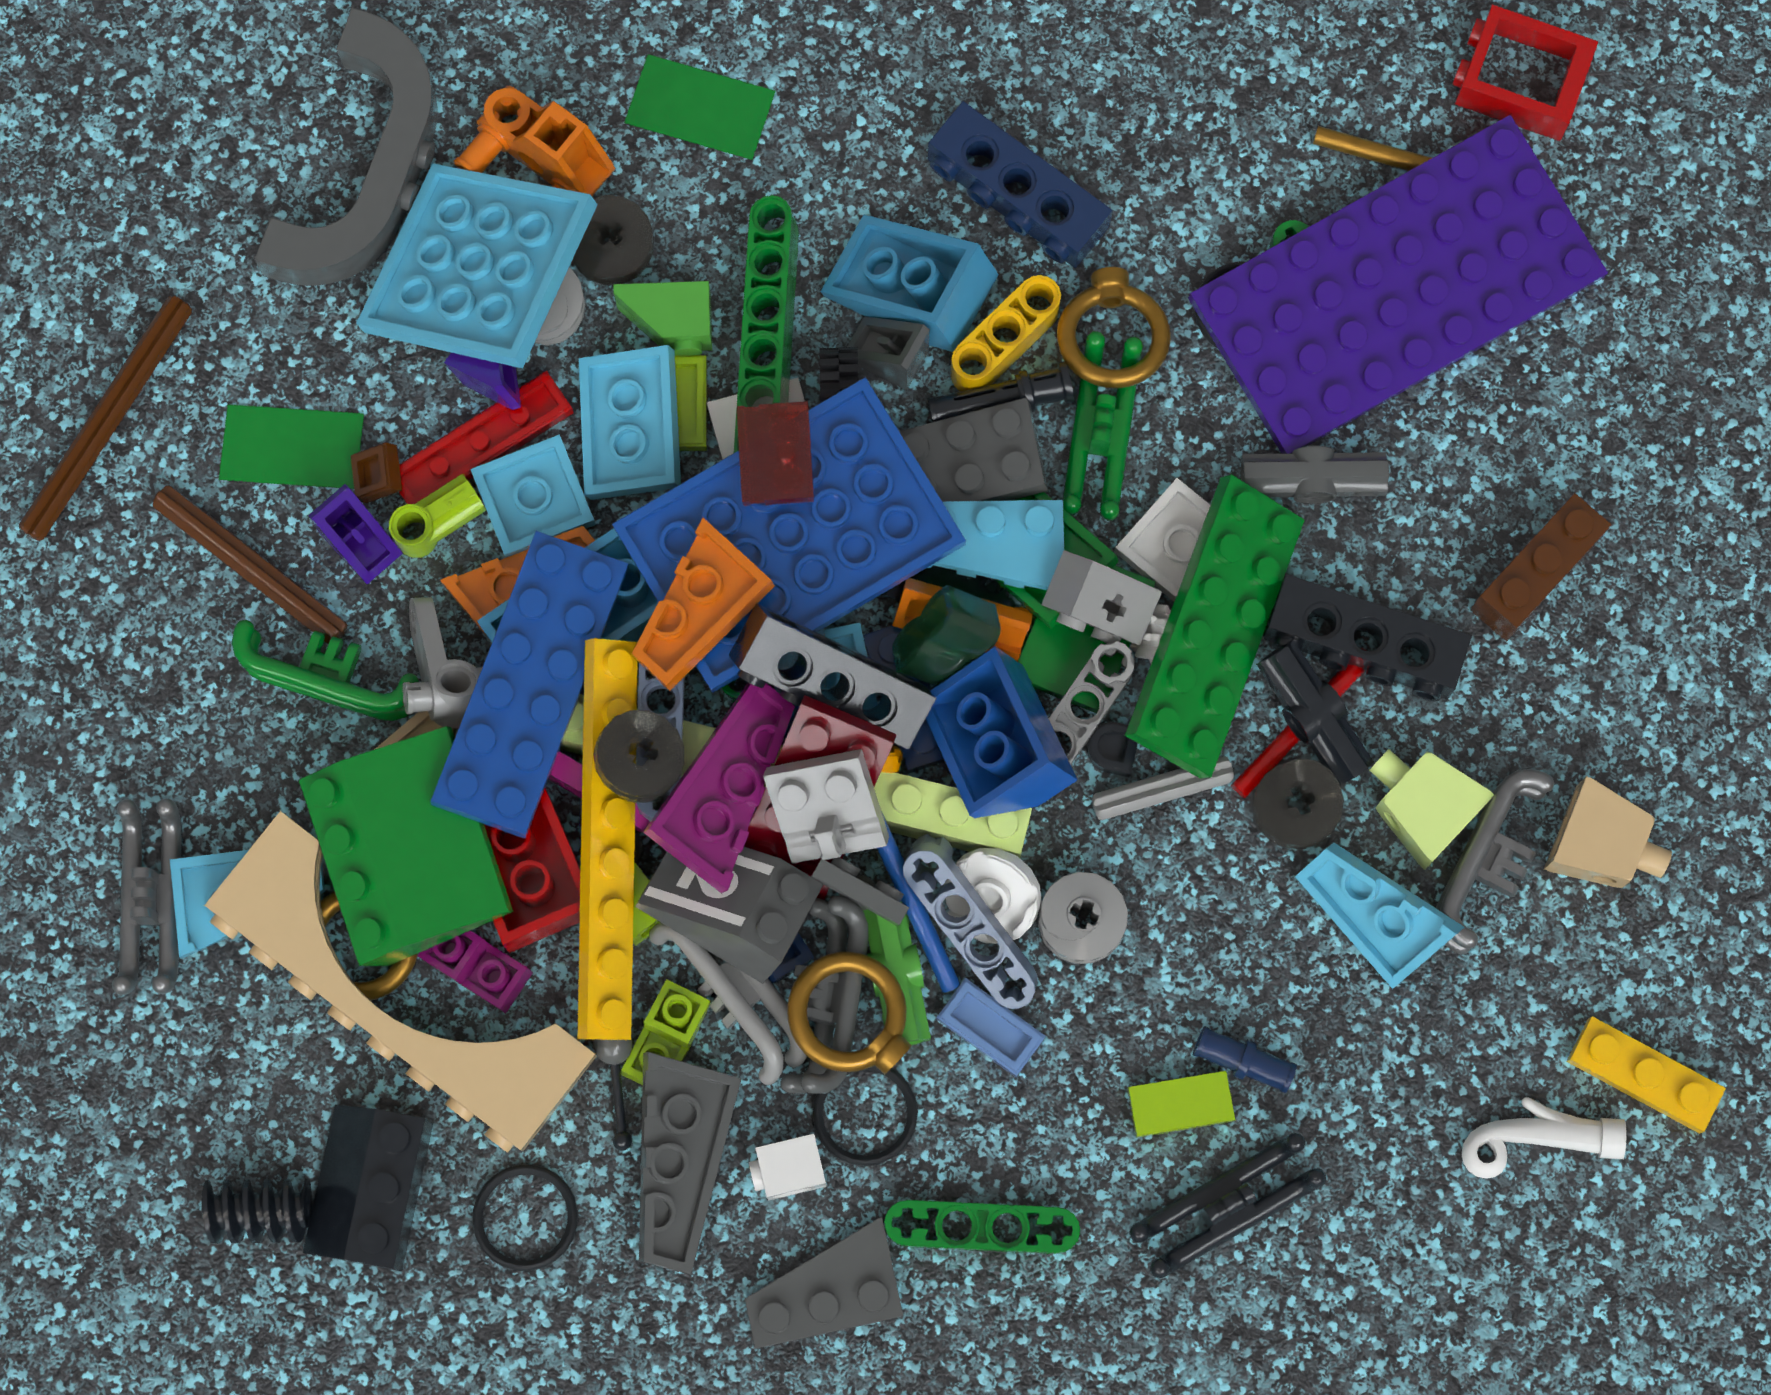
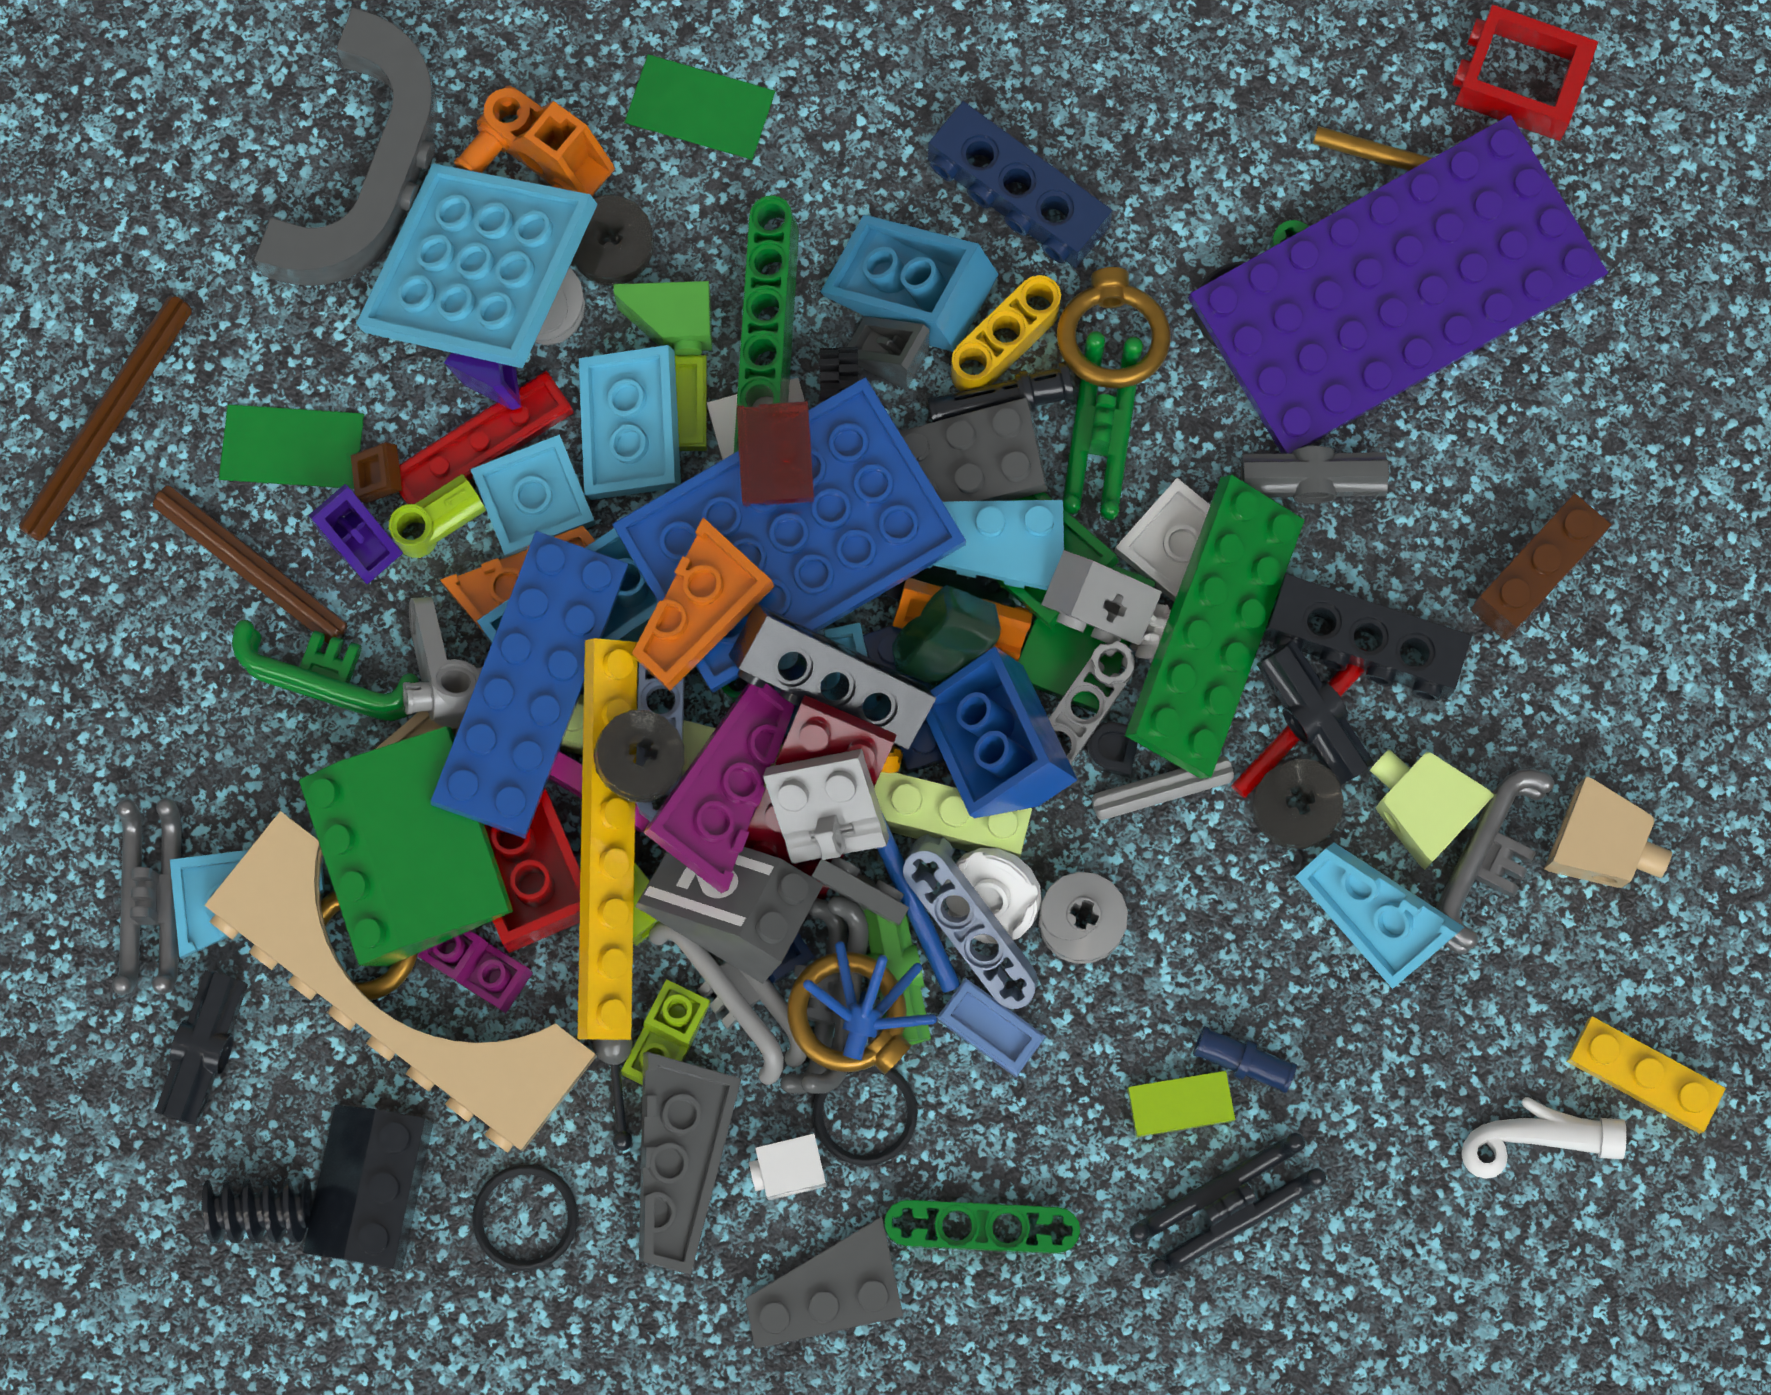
none -> black piece [155,970,248,1126]
none -> blue plant [803,941,937,1060]

